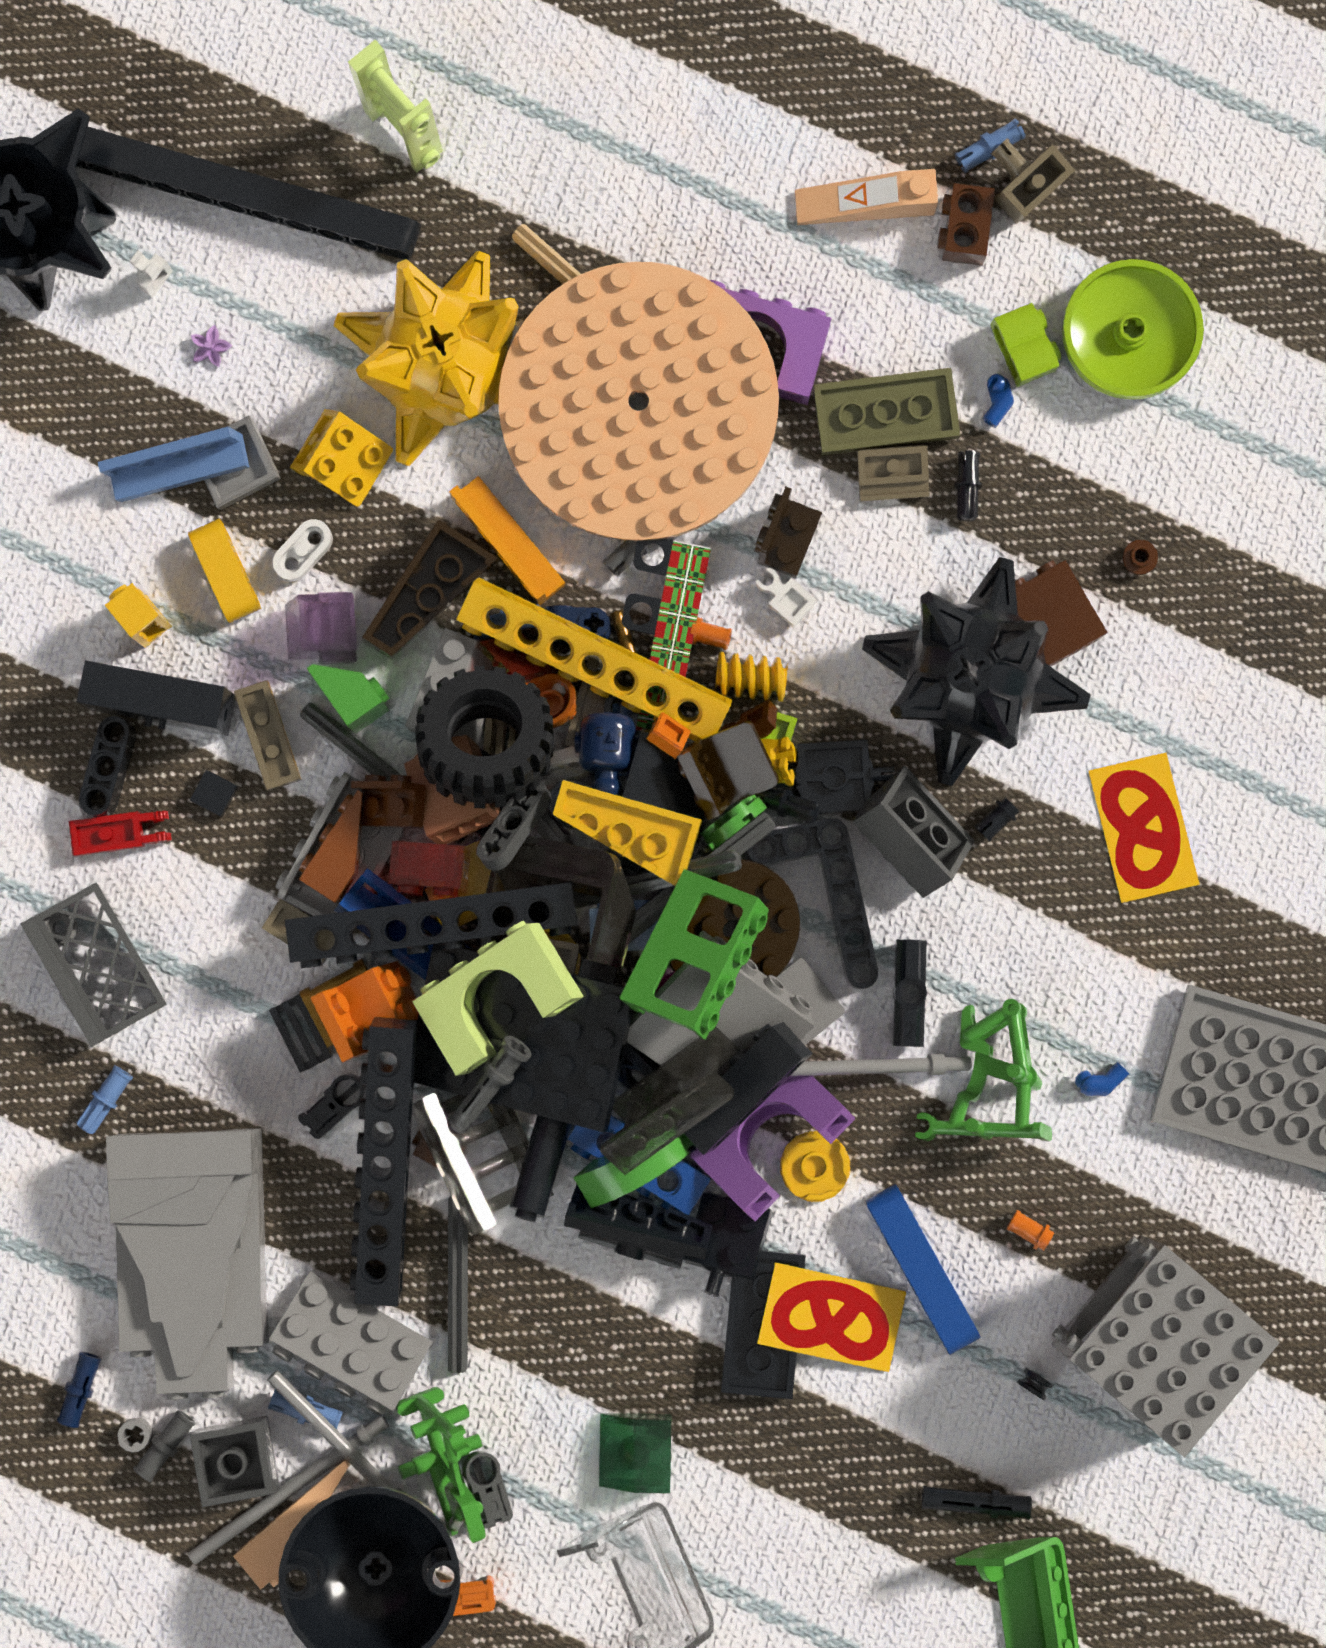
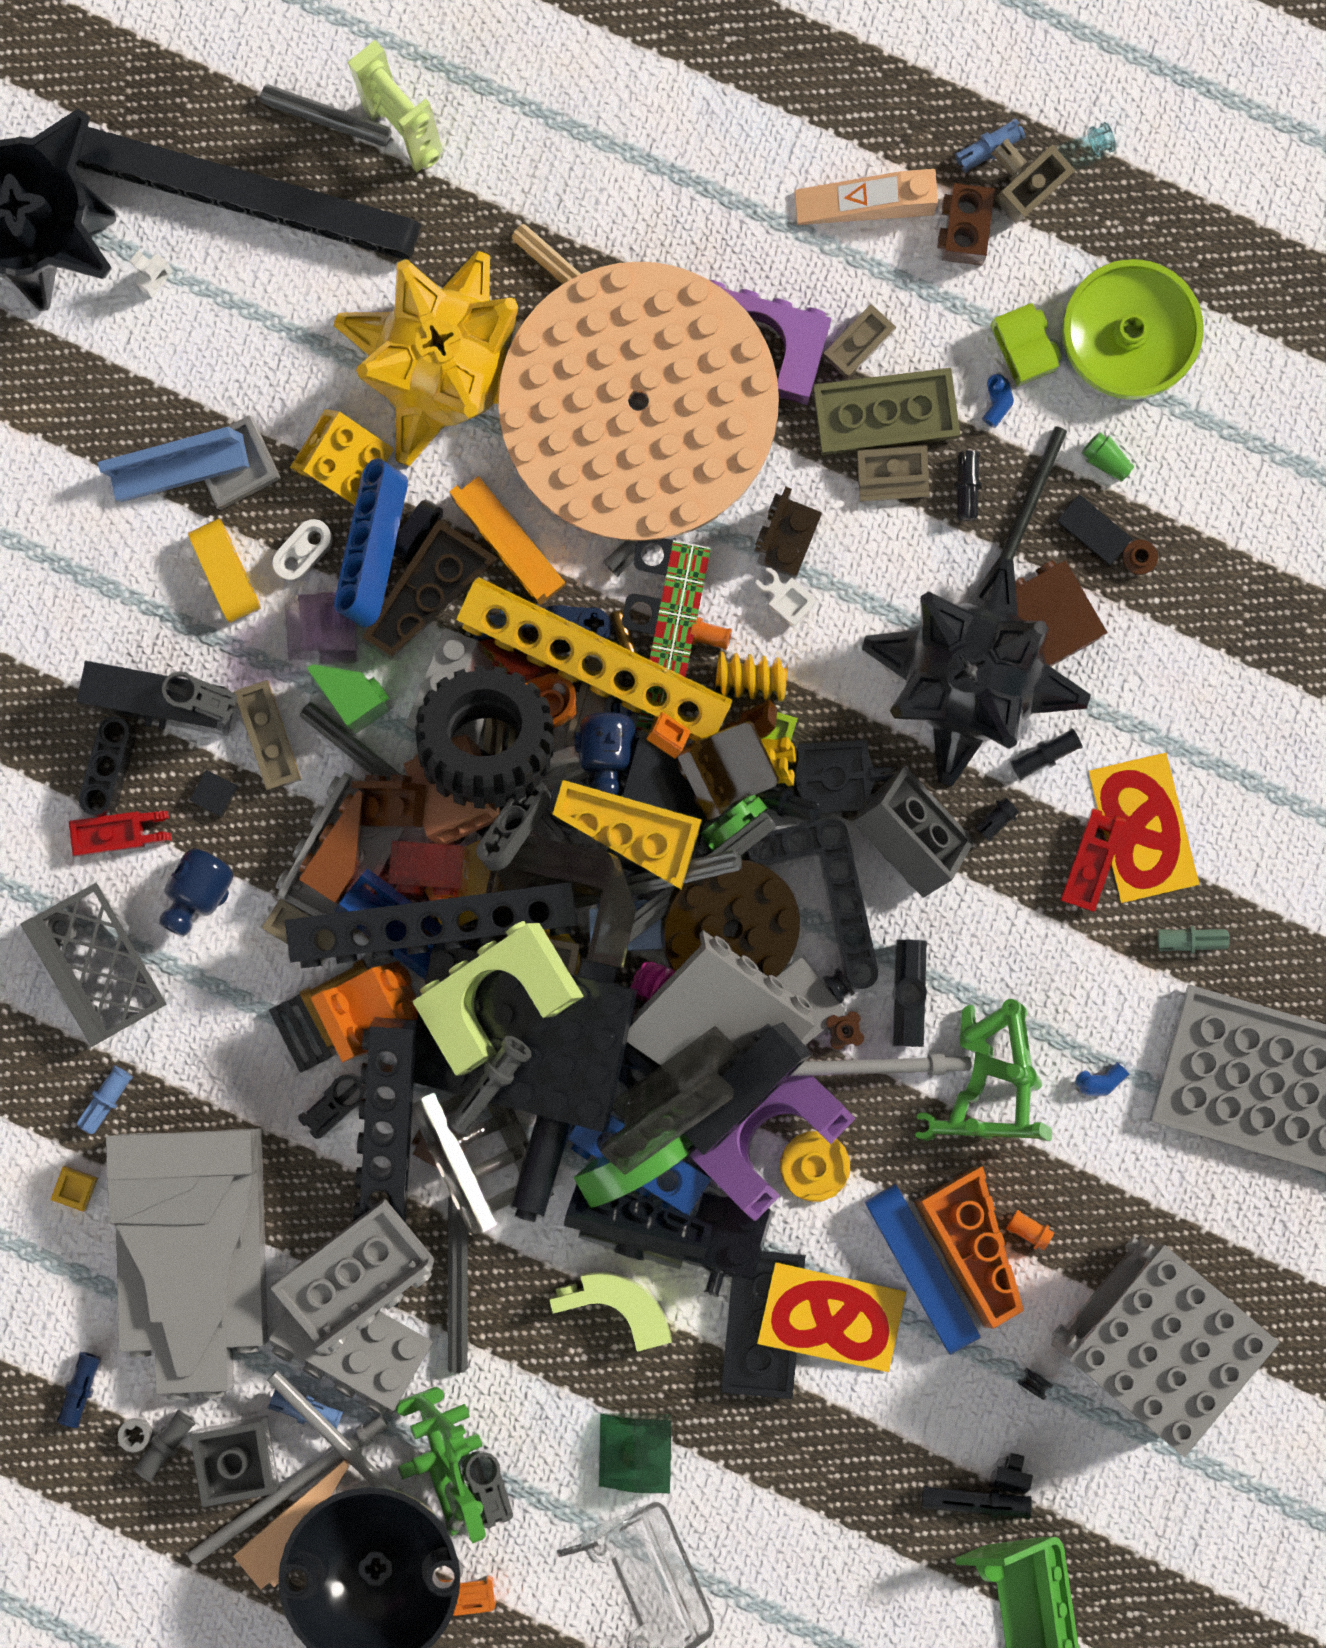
yellow brick [105,583,172,648] -> none
lavender plant [191,325,233,367] -> none
bright green window [619,869,769,1040] -> none
none -> yellow tile [50,1166,98,1212]
none -> dark blue piece [159,848,233,937]
none -> dark grey piece [162,671,237,724]
none -> dark grey axle [260,84,392,147]
none -> light grey bracket [270,1198,434,1354]
none -> blue beam [334,458,408,628]
none -> black beam [393,499,443,564]
none -> yellowish green arch [549,1271,672,1352]
none -> dark tan plate [823,304,896,380]
none -> black bush [823,968,855,1004]
none -> reddish brown plate [826,1011,864,1050]
none -> orange wedge [914,1166,1024,1329]
none -> black tile [989,1452,1033,1496]
none -> pearl dark grey bar [999,426,1067,560]
none -> black pin [1010,728,1083,781]
none -> black tile [1055,494,1133,567]
none -> red plate [1060,808,1126,912]
none -> bright green cone [1081,432,1134,482]
none -> clear light blue bush [1087,121,1116,157]
none -> sand green axle [1157,926,1230,954]

